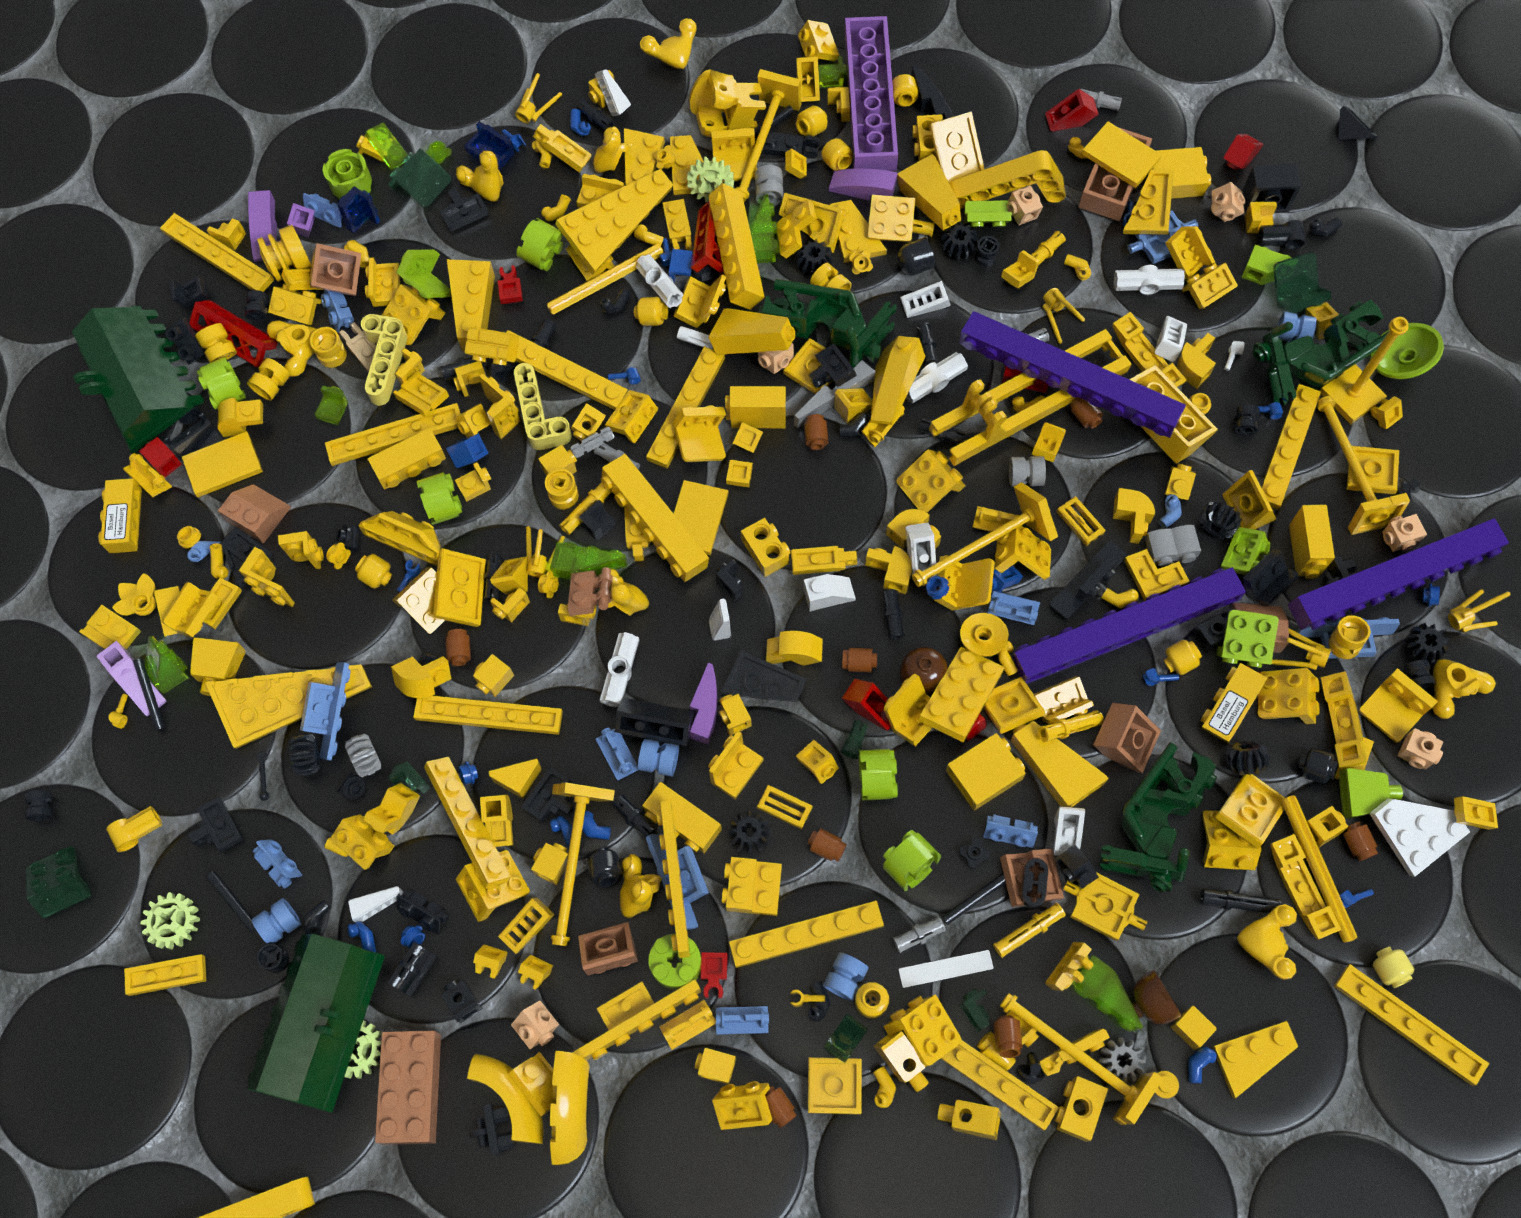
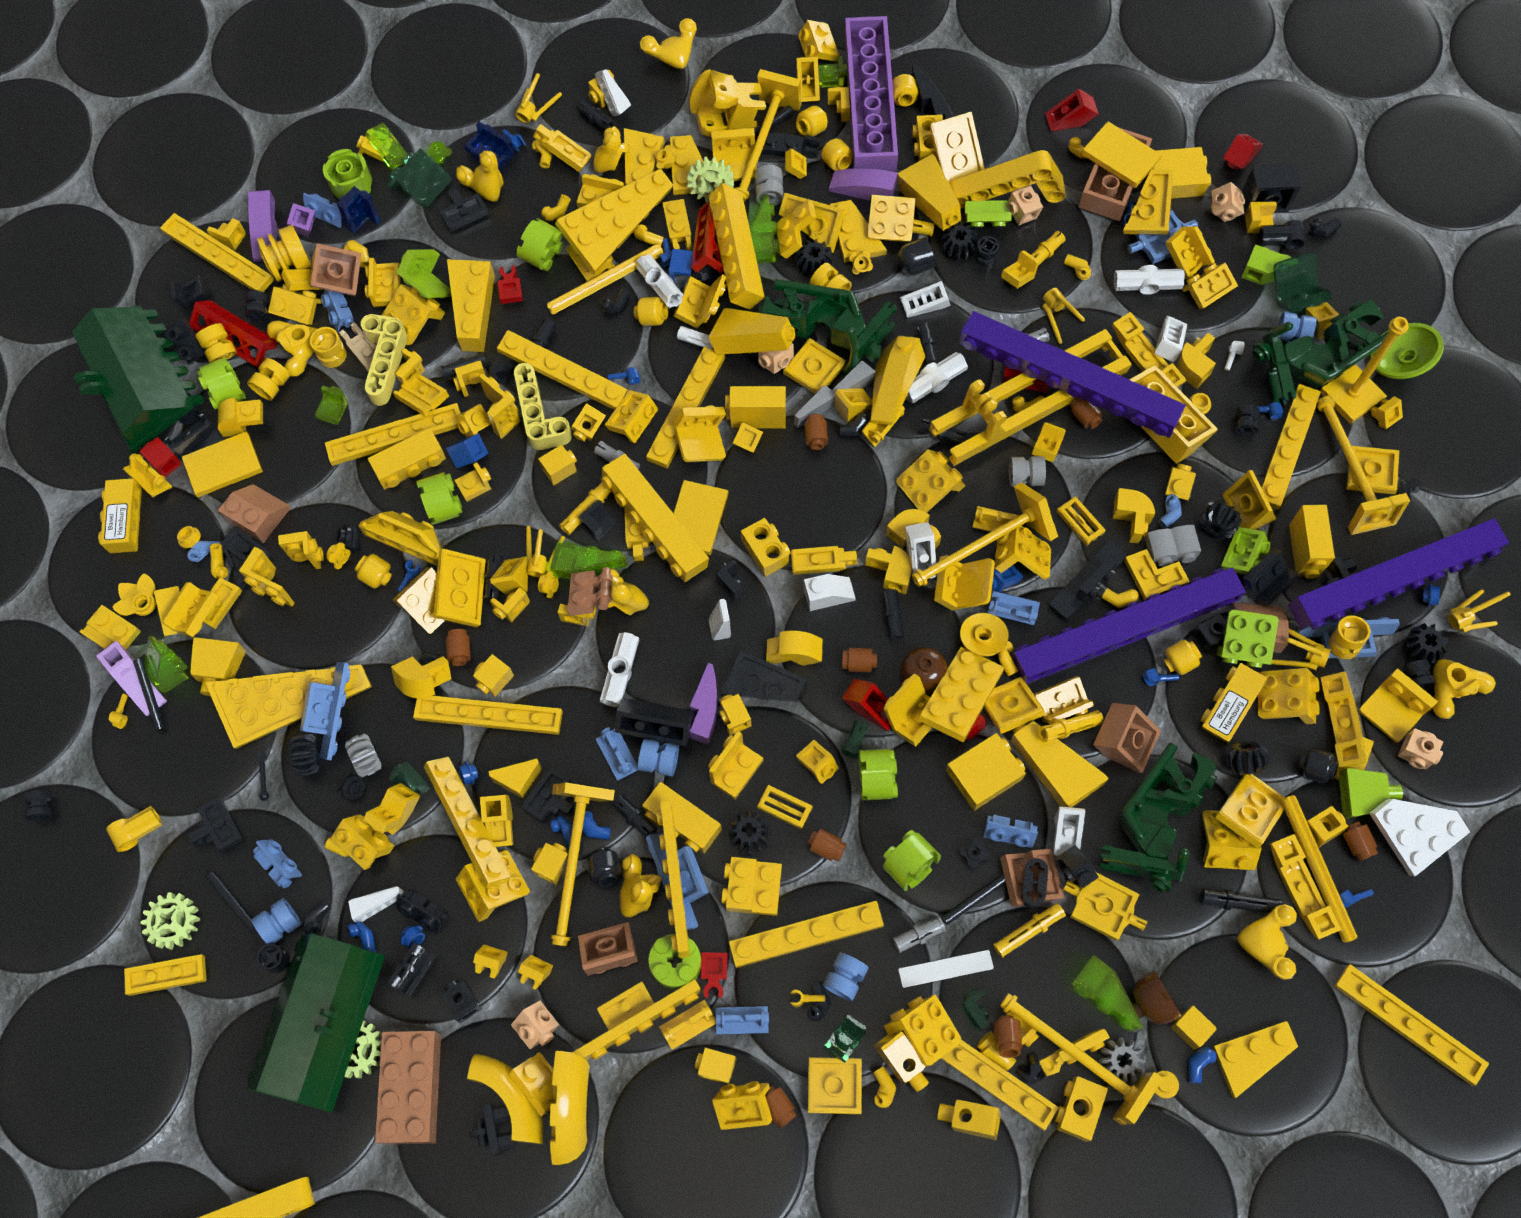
clear green bracket [26,846,91,919] -> none
yellow brick [465,327,519,365] -> none
yellow slope [498,898,554,954] -> none
yellow wheel [545,469,579,510] -> none
blue arm [570,109,591,136] -> none
light grey axle [570,427,614,458] -> none
yellow plate [726,460,753,487] -> none
black hinge [808,344,857,388] -> none
yellow head [855,982,889,1019] -> none
blue plate [926,576,949,600] -> none
yellow hinge [1045,942,1093,991] -> none
light grey pin [1081,88,1122,112] -> none
black slope [1338,106,1378,140] -> none
light yellow head [1373,947,1414,988] -> none
light nougat brick [1382,514,1427,552] -> none
yellow plate [1454,796,1498,830] -> none

